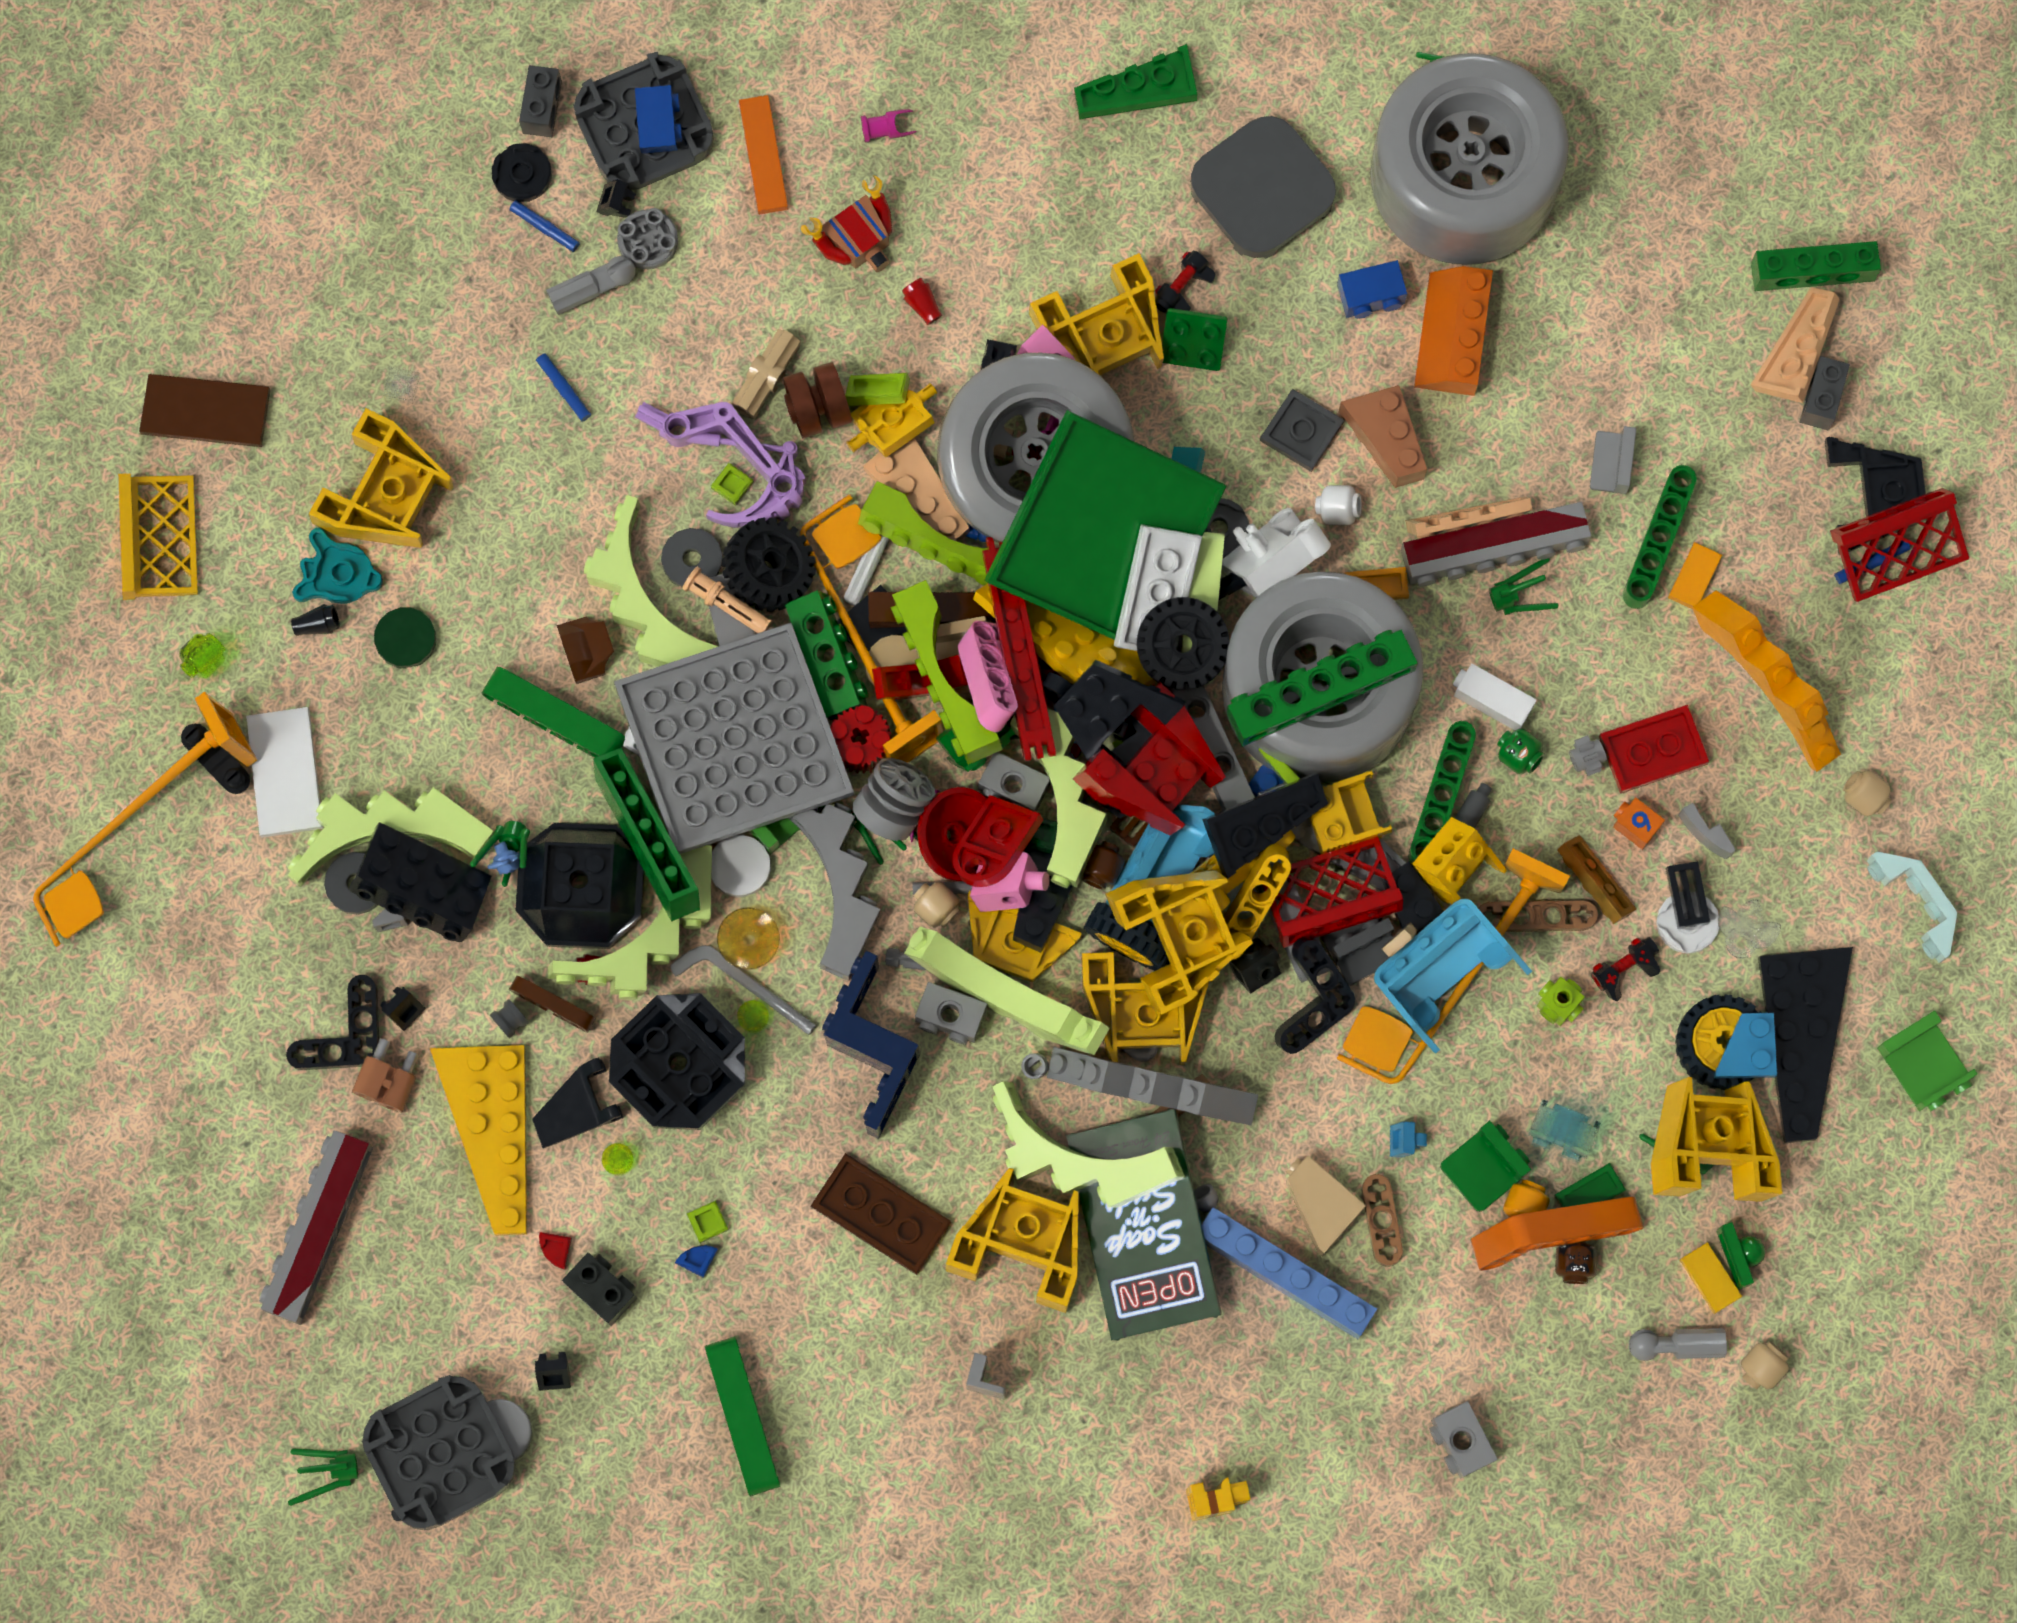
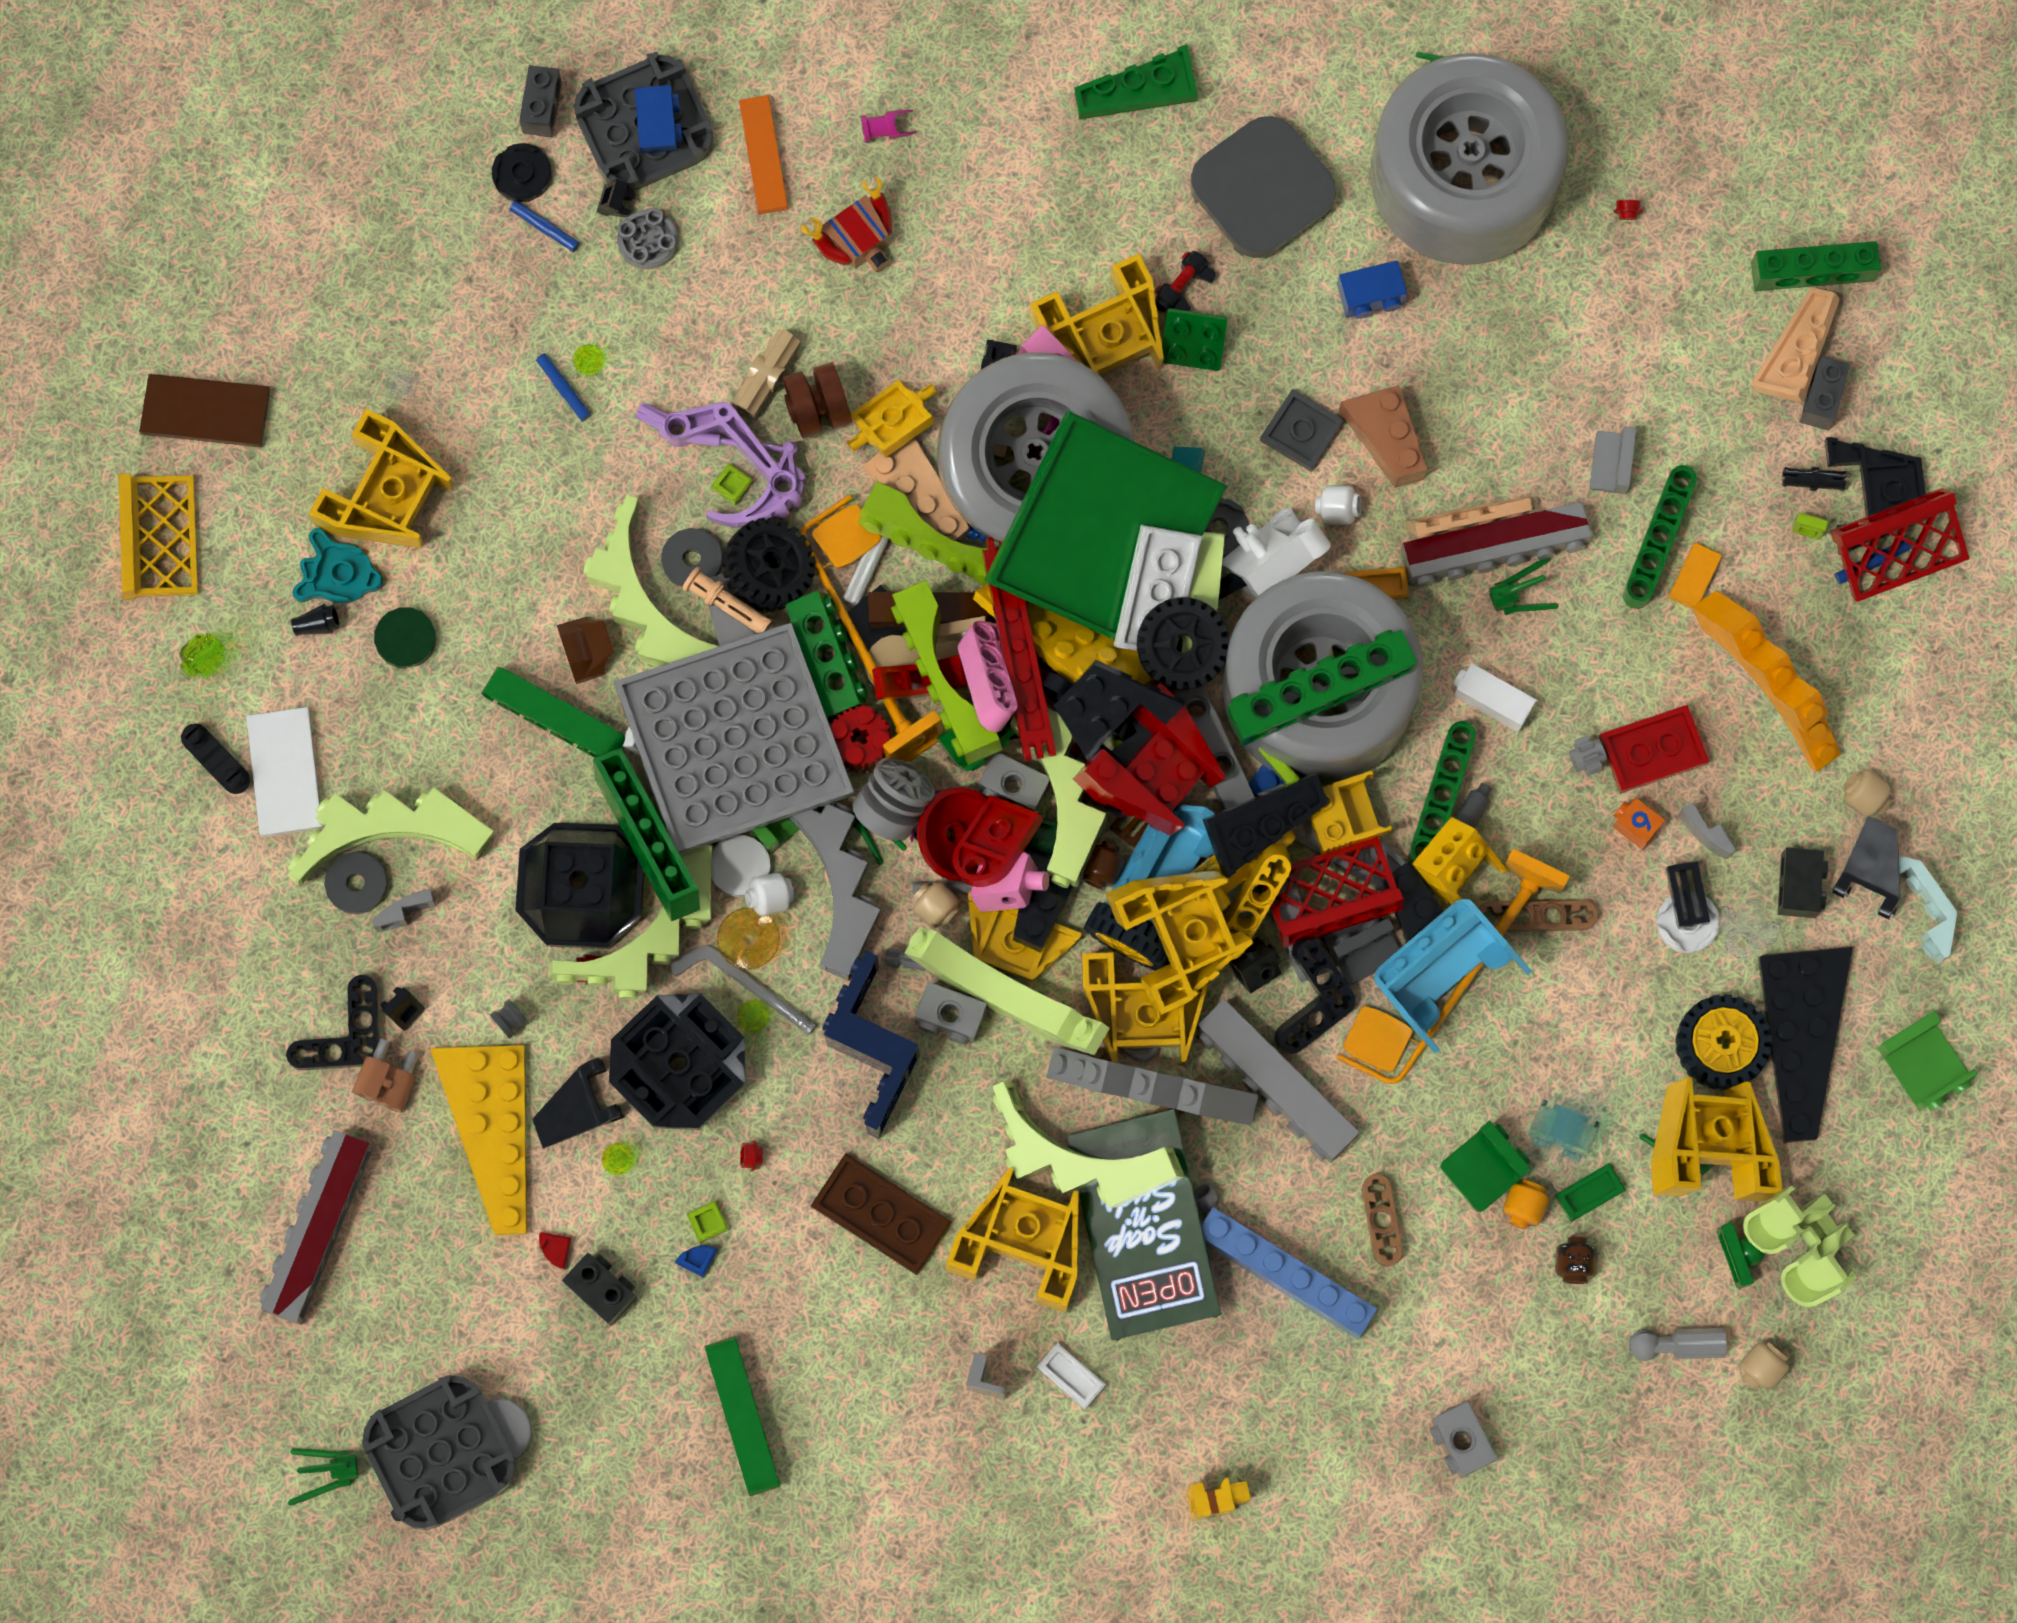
light orange piece [33,692,257,947] -> none
black bracket [349,822,492,942] -> none
green plant [470,821,530,887] -> none
medium blue plant [487,842,520,875] -> none
reddish brown beam [509,976,596,1033] -> none
black tile [535,1352,571,1391] -> none
light grey piece [546,256,636,315] -> none
lime tile [845,373,910,406] -> none
red cone [902,278,942,325] -> none
light grey hinge [1021,1053,1049,1079] -> none
tan slope [1286,1156,1366,1257] -> none
tan tile [1382,922,1418,957] -> none
dark azure tile [1390,1121,1427,1158] -> none
orange slope [1414,266,1493,396] -> none
orange beam [1471,1196,1644,1271] -> none
green head [1497,728,1545,774] -> none
lime brick [1537,977,1585,1027] -> none
pearl gold plate [1557,835,1636,924] -> none
black piece [1591,937,1660,1001] -> none
yellow tile [1680,1242,1742,1314] -> none
dark azure wing [1714,1013,1777,1078] -> none
none -> clear neon green tile [573,344,604,376]
none -> red plate [740,1140,763,1172]
none -> white head [745,873,794,916]
none -> white tile [1037,1343,1106,1409]
none -> light grey brick [1196,999,1359,1163]
none -> red plate [1613,200,1643,220]
none -> yellowish green piece [1743,1186,1857,1307]
none -> pearl dark grey brick [1777,847,1828,918]
none -> black pin [1782,467,1847,491]
none -> lime tile [1791,512,1828,540]
none -> black flag [1832,816,1901,920]

